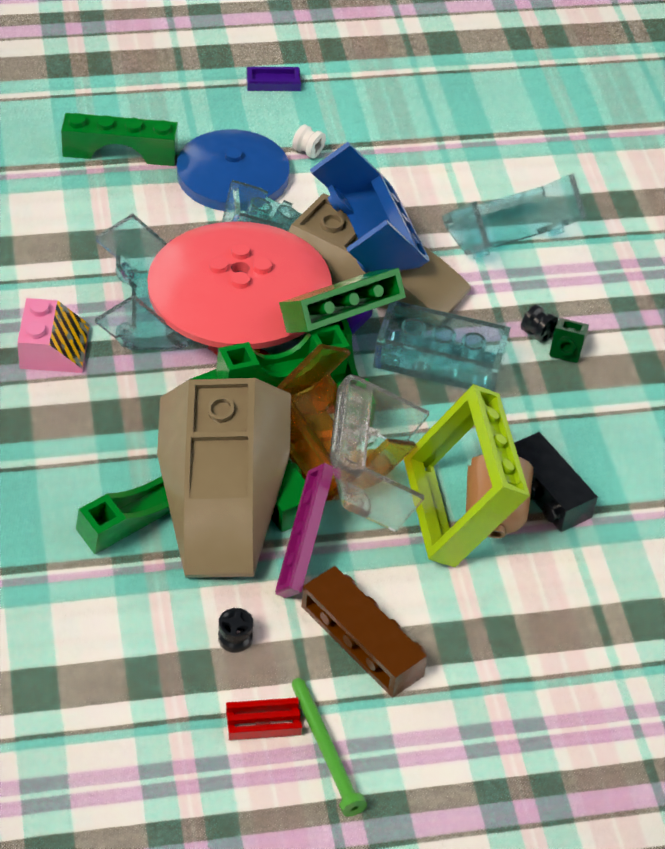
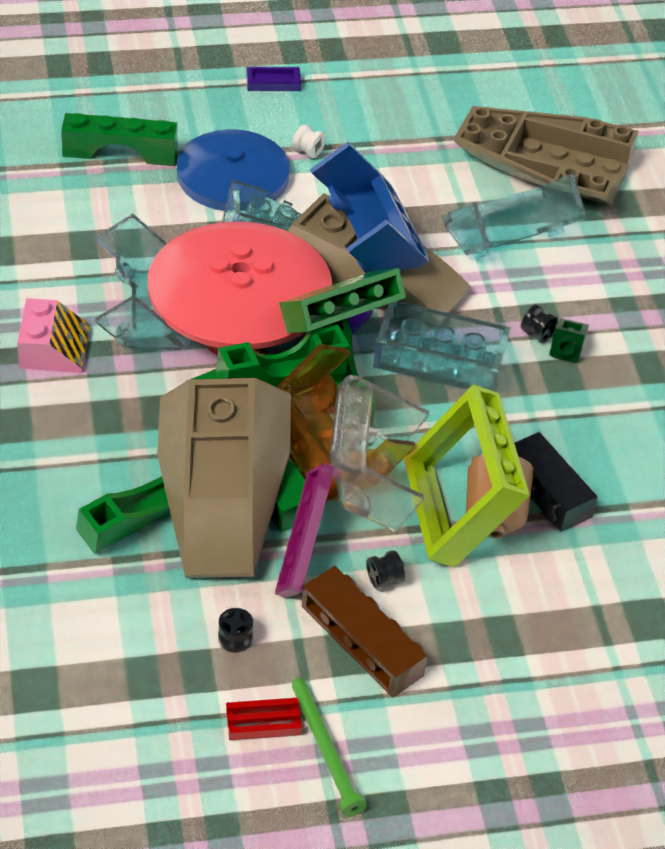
none -> black wheel [366,550,405,590]
none -> dark tan wedge [454,106,638,206]

